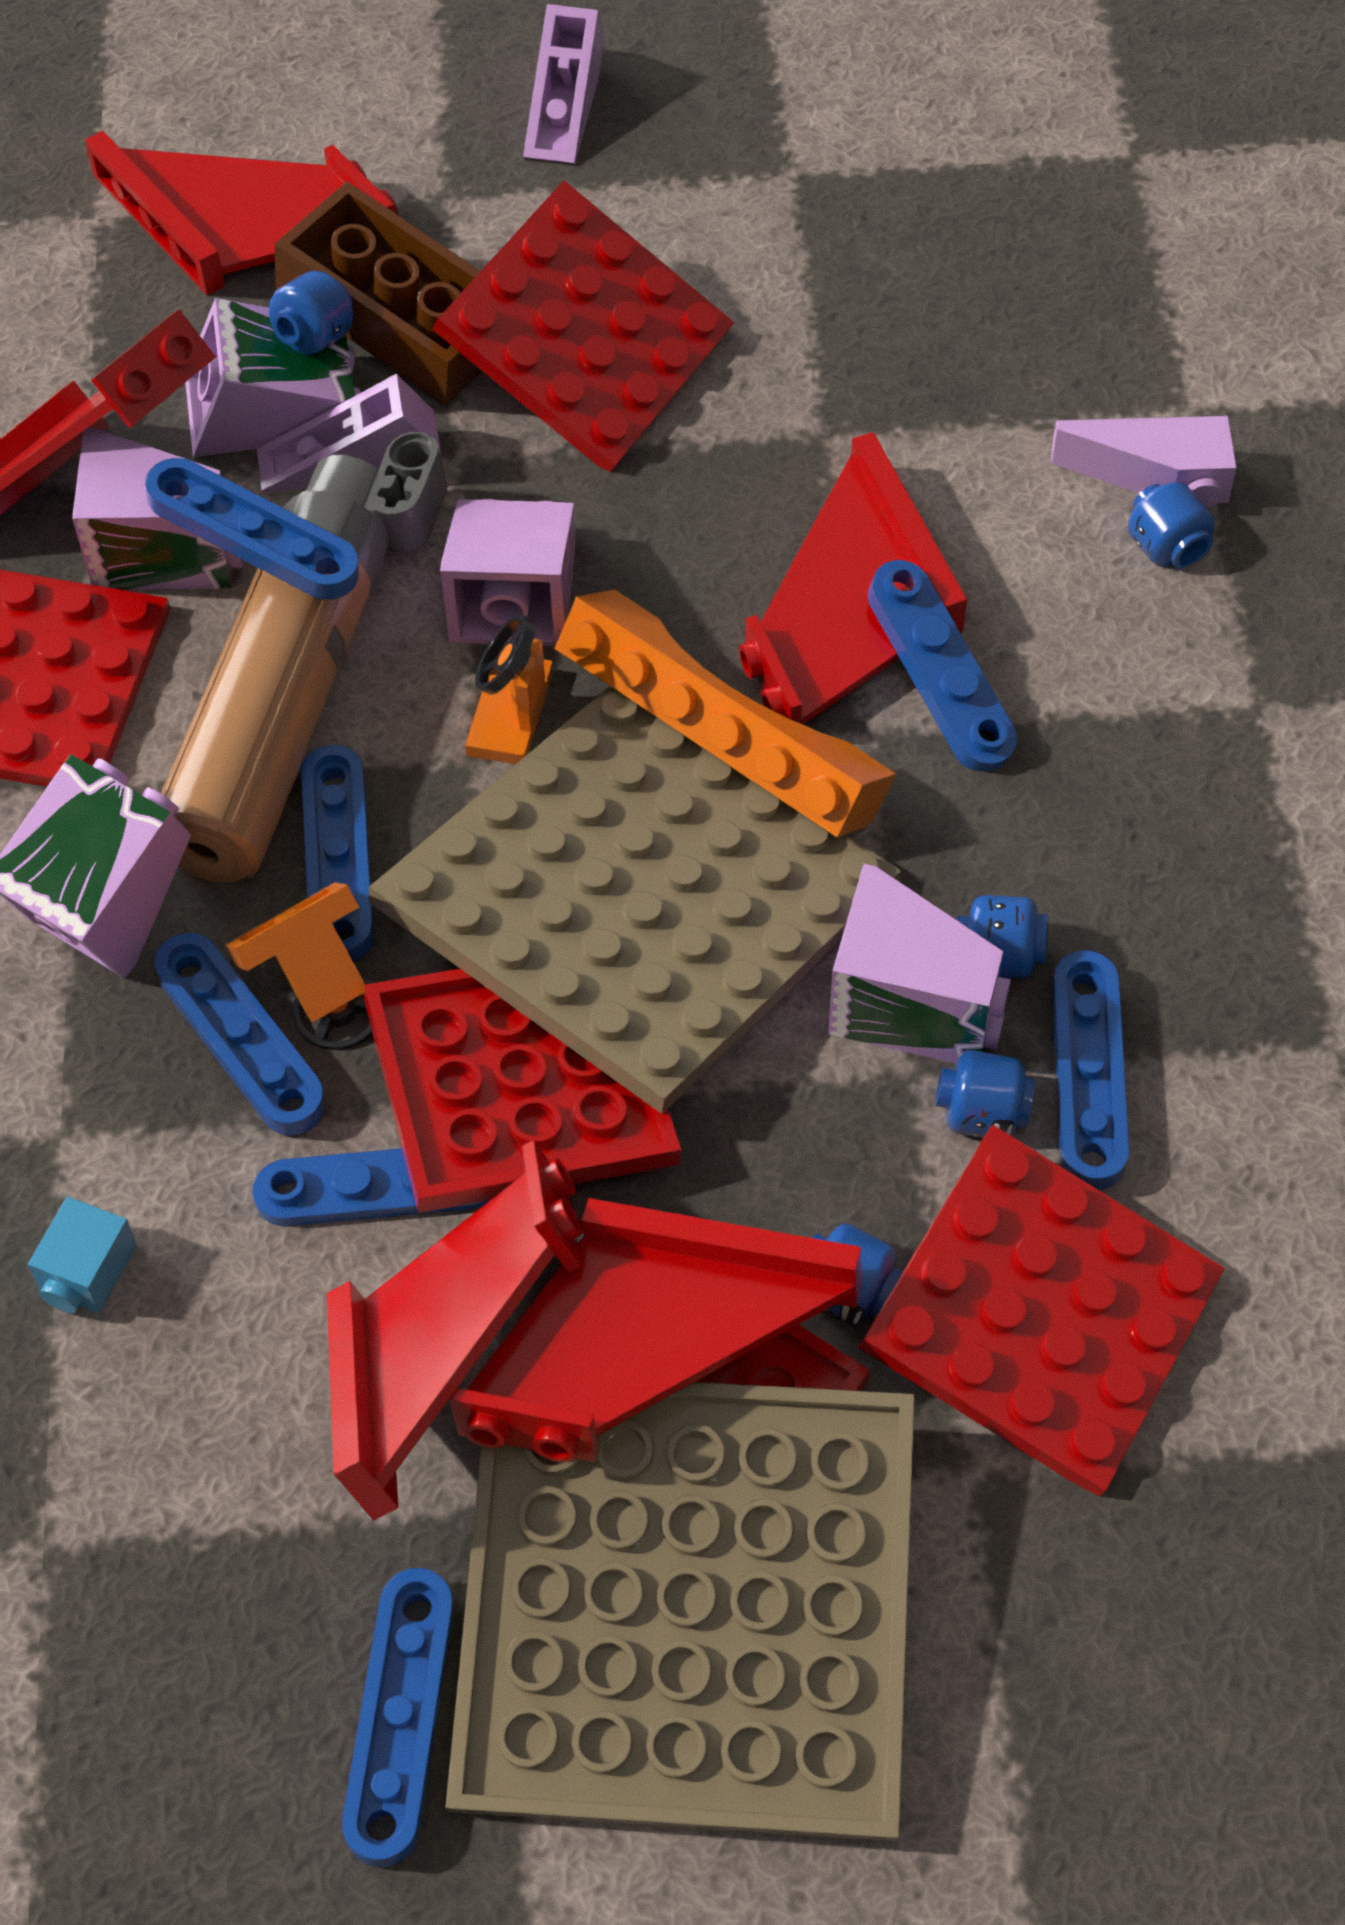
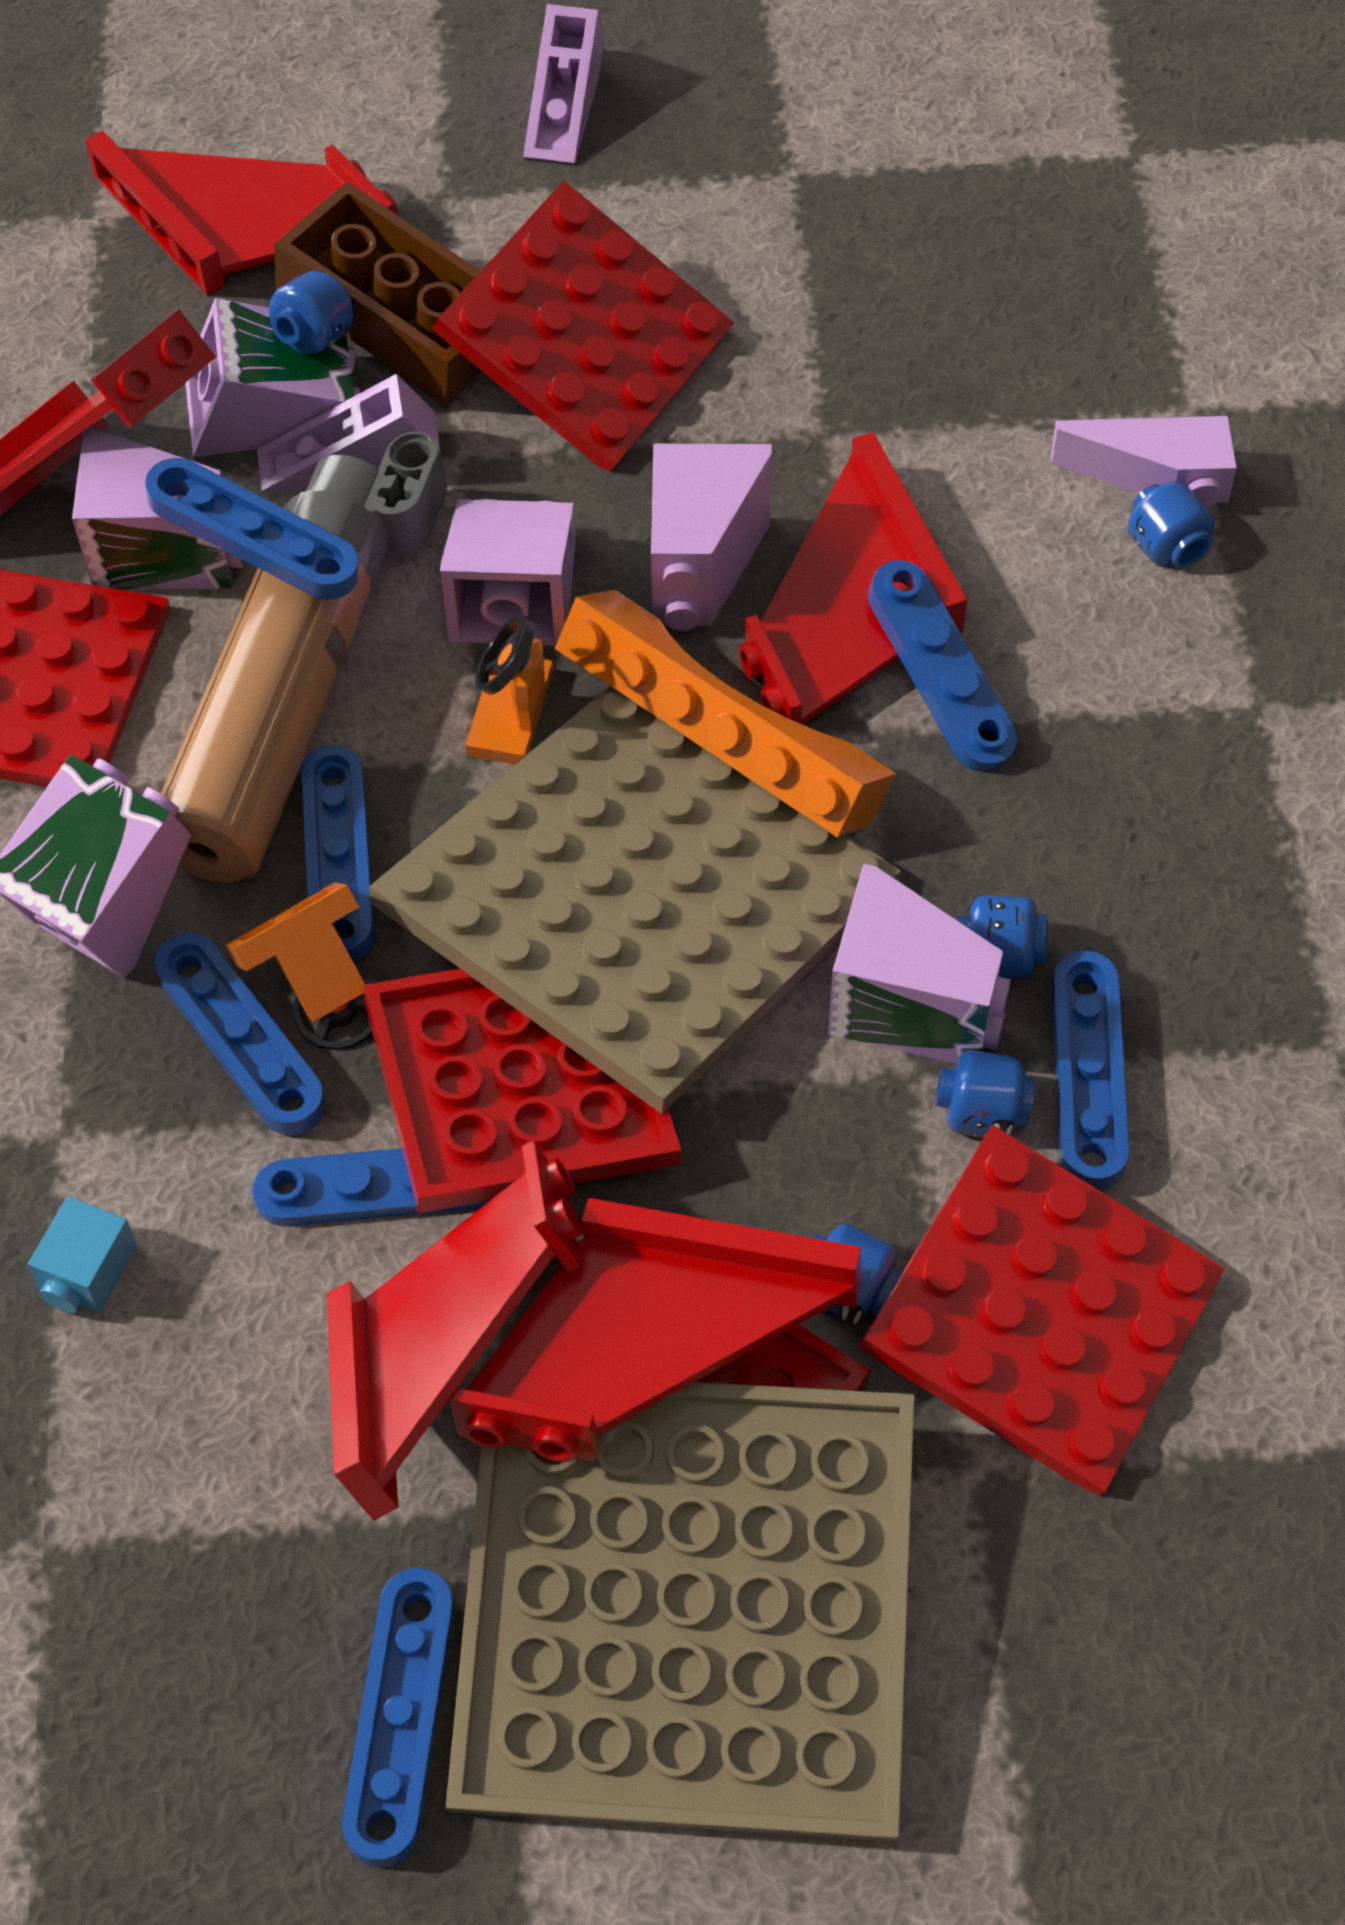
none -> lavender slope [651,444,772,631]

